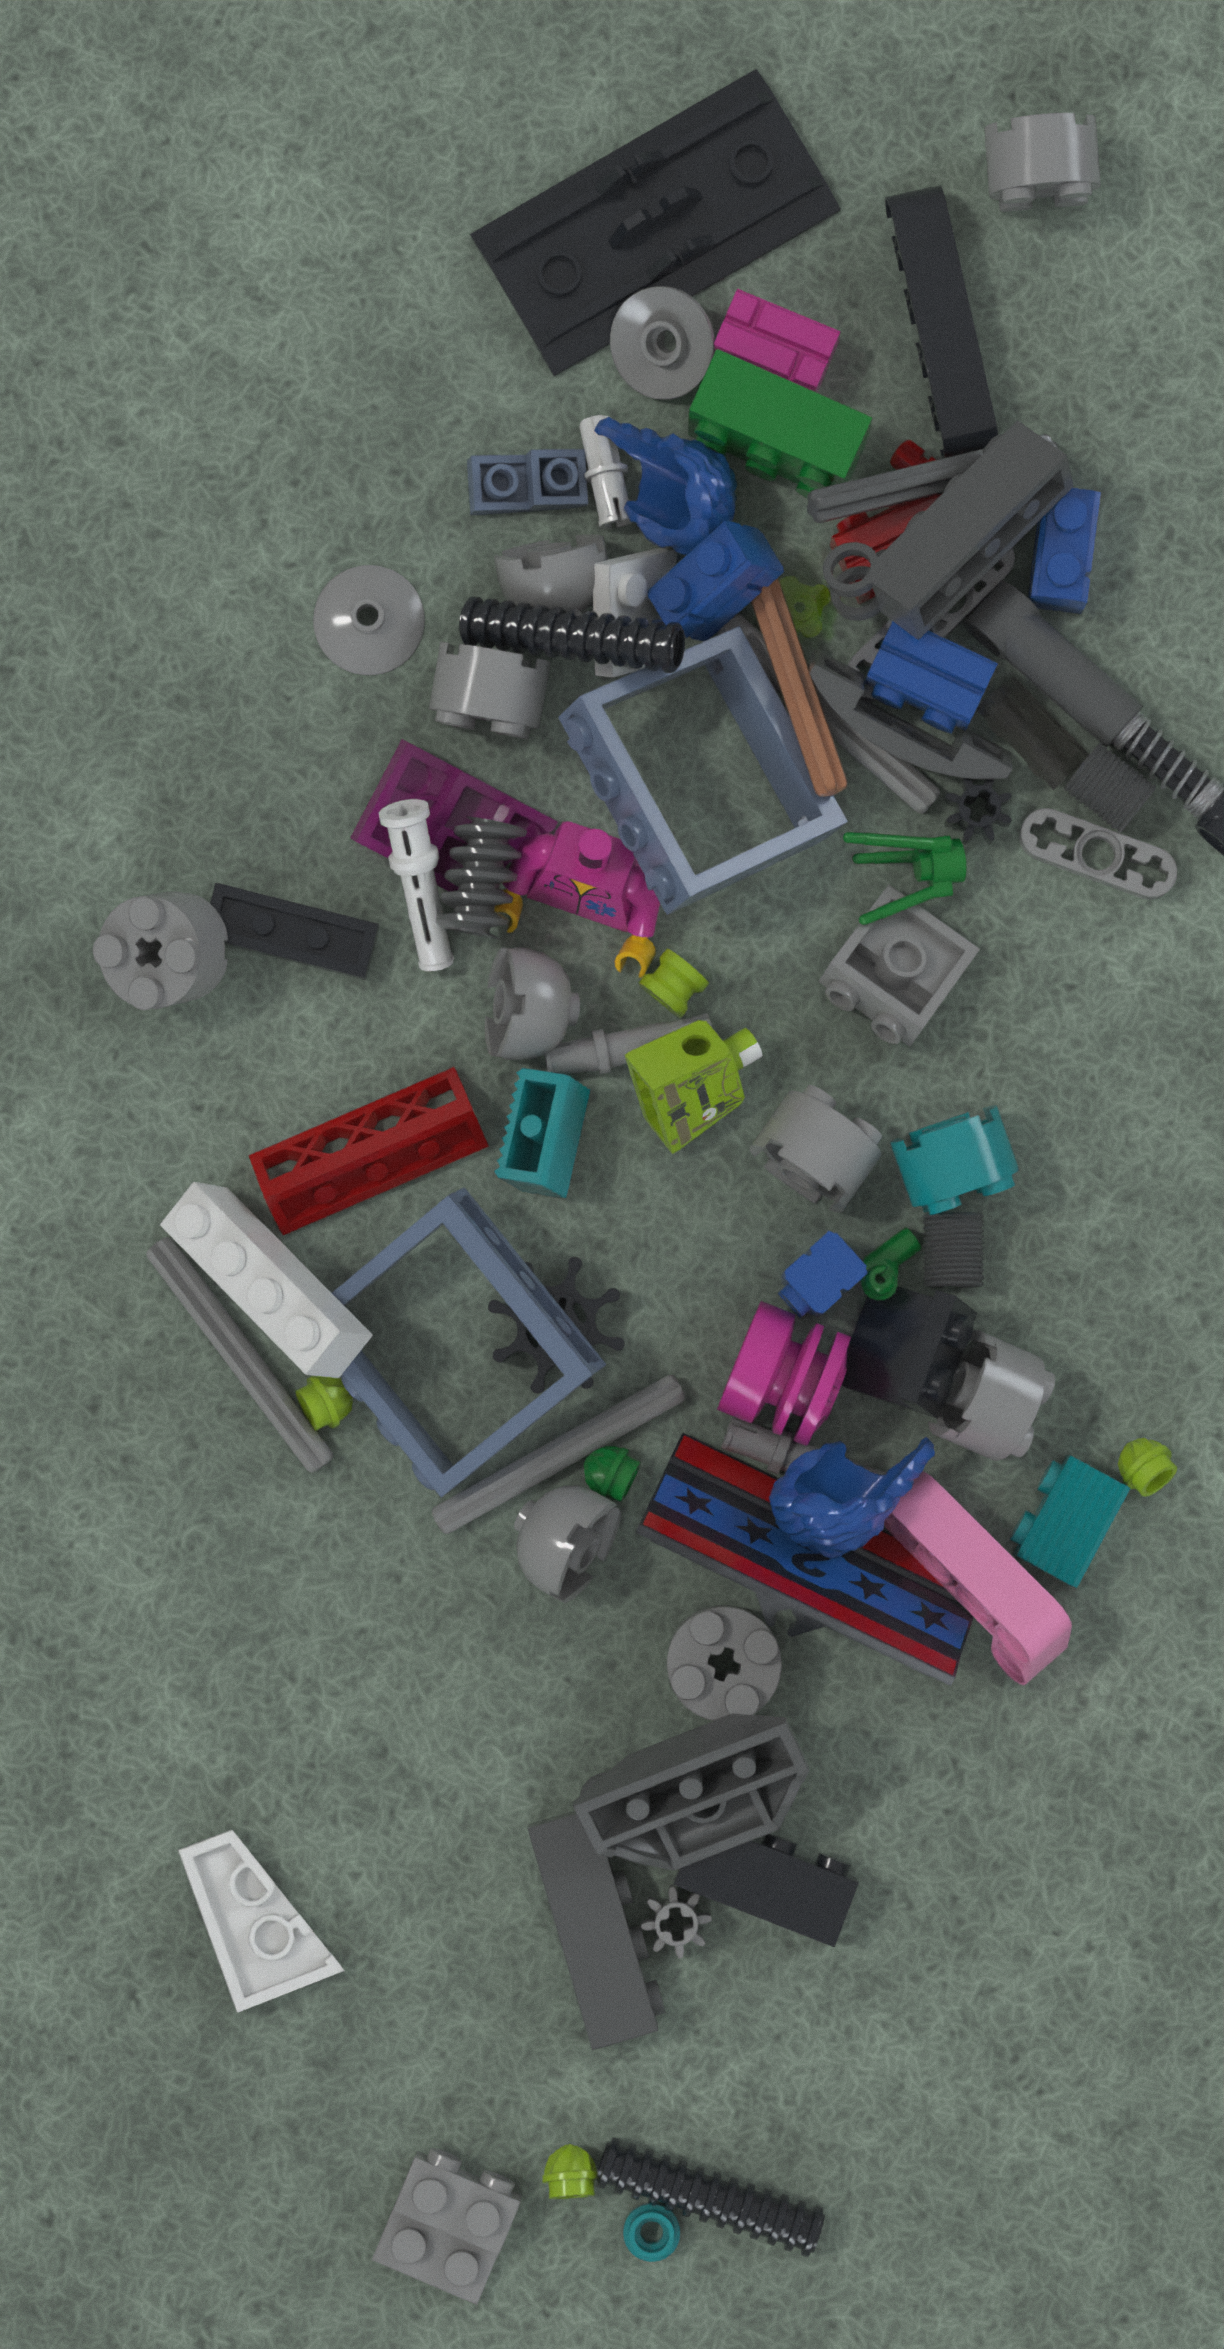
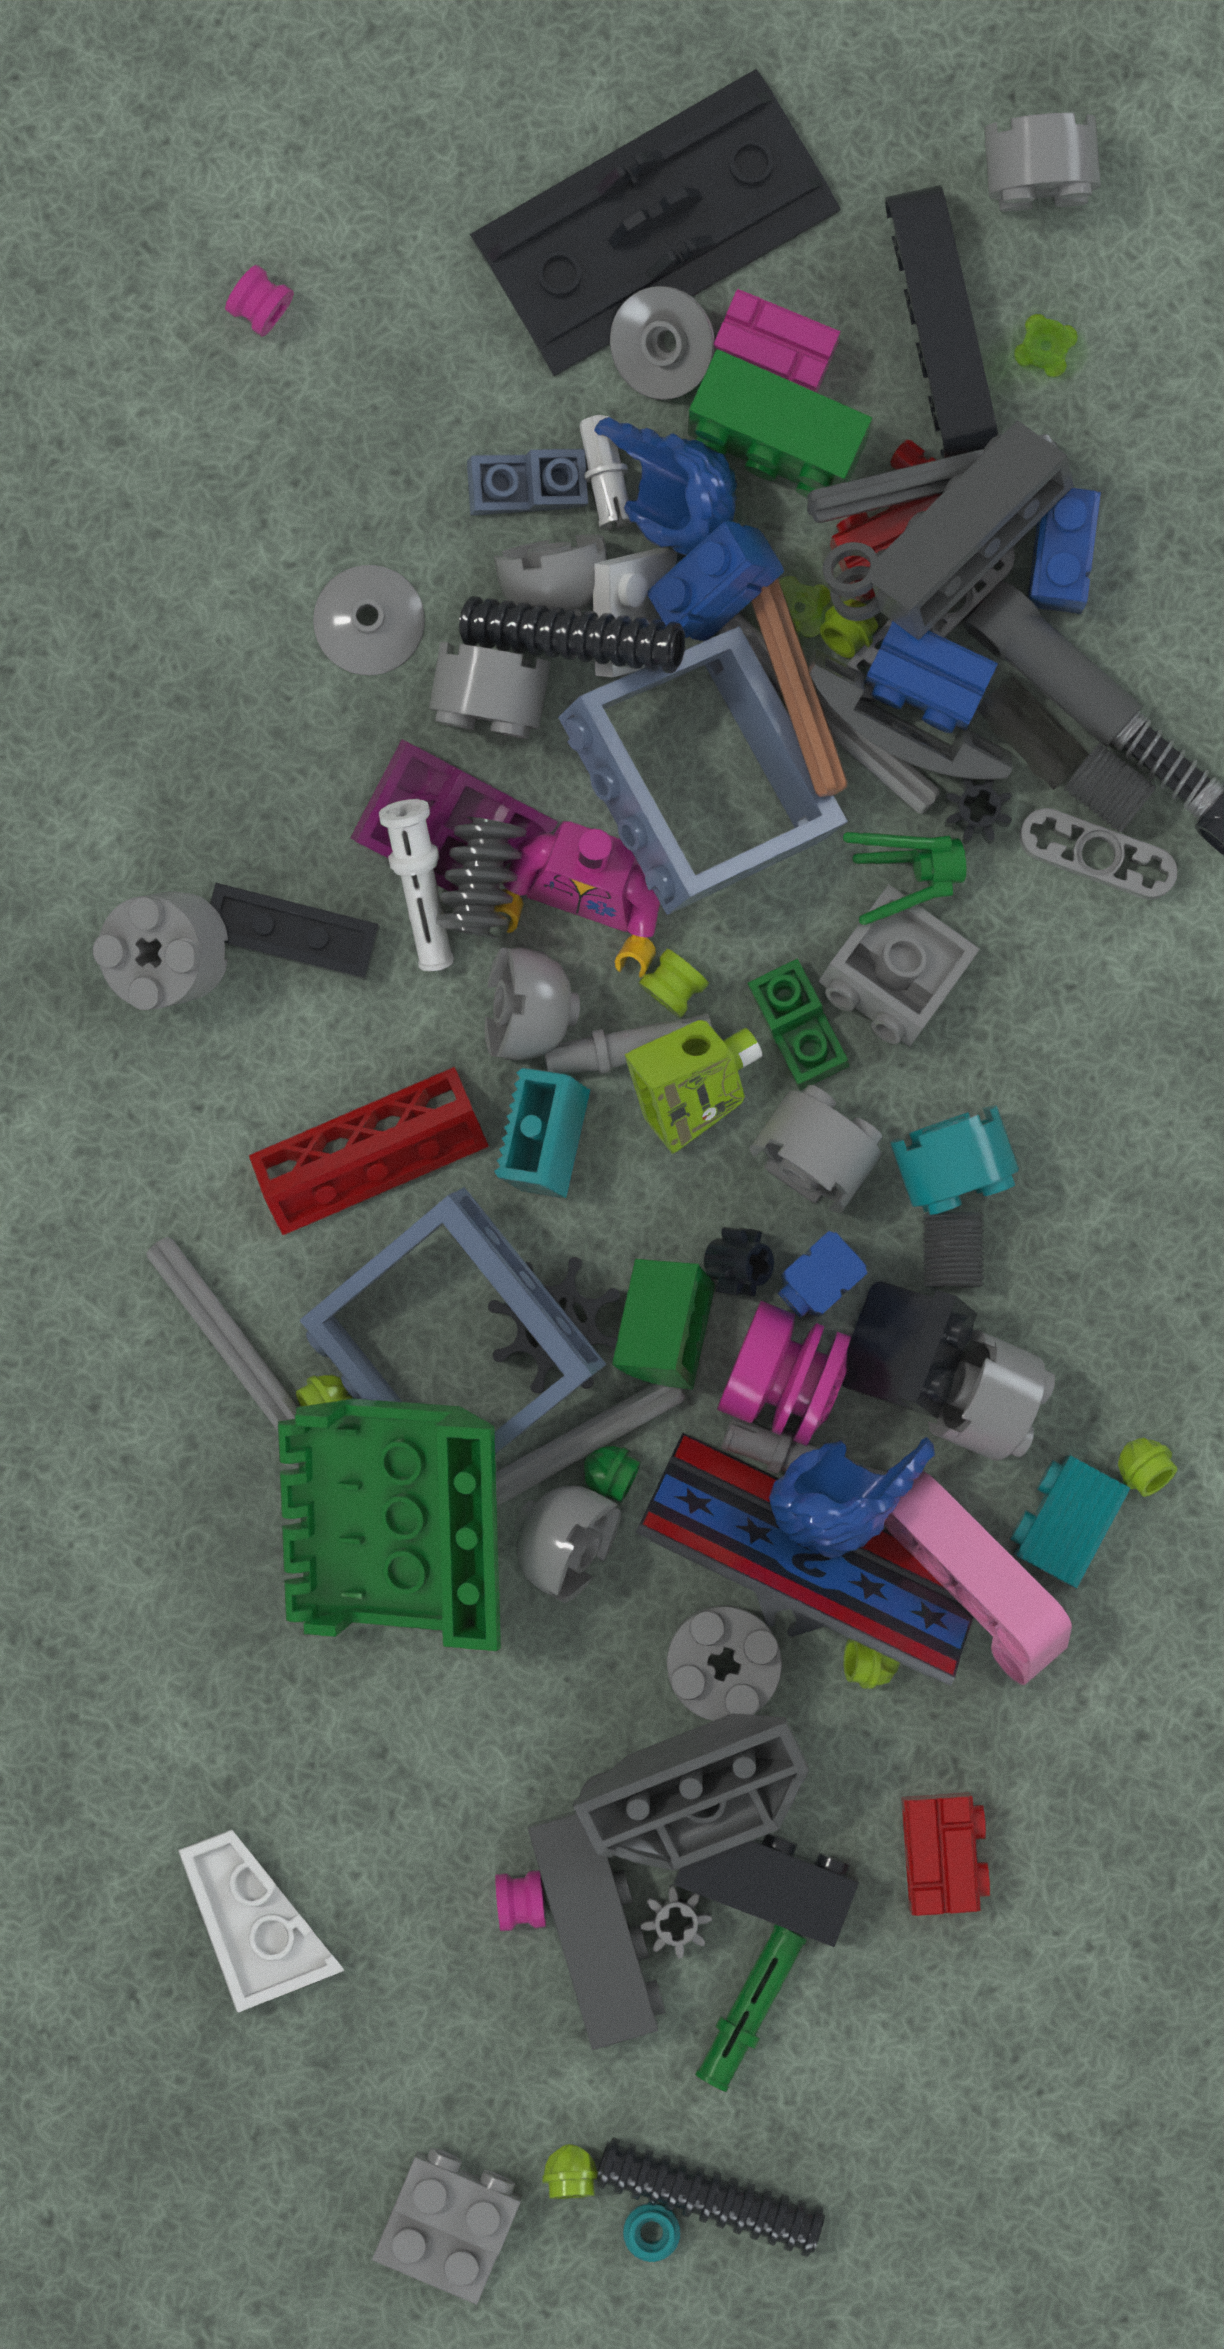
white brick [160,1182,373,1378] -> none
green arm [861,1227,922,1300] -> none
none -> dark pink wheel [225,265,294,337]
none -> green slope [278,1399,501,1651]
none -> dark pink wheel [495,1870,546,1932]
none -> green brick [612,1259,716,1390]
none -> green pin [695,1924,807,2092]
none -> black gear [704,1227,774,1296]
none -> green slope [747,958,850,1091]
none -> lime plate [820,599,878,658]
none -> lime plate [843,1638,900,1689]
none -> red brick [901,1792,990,1916]
none -> clear neon green plate [1014,314,1078,378]

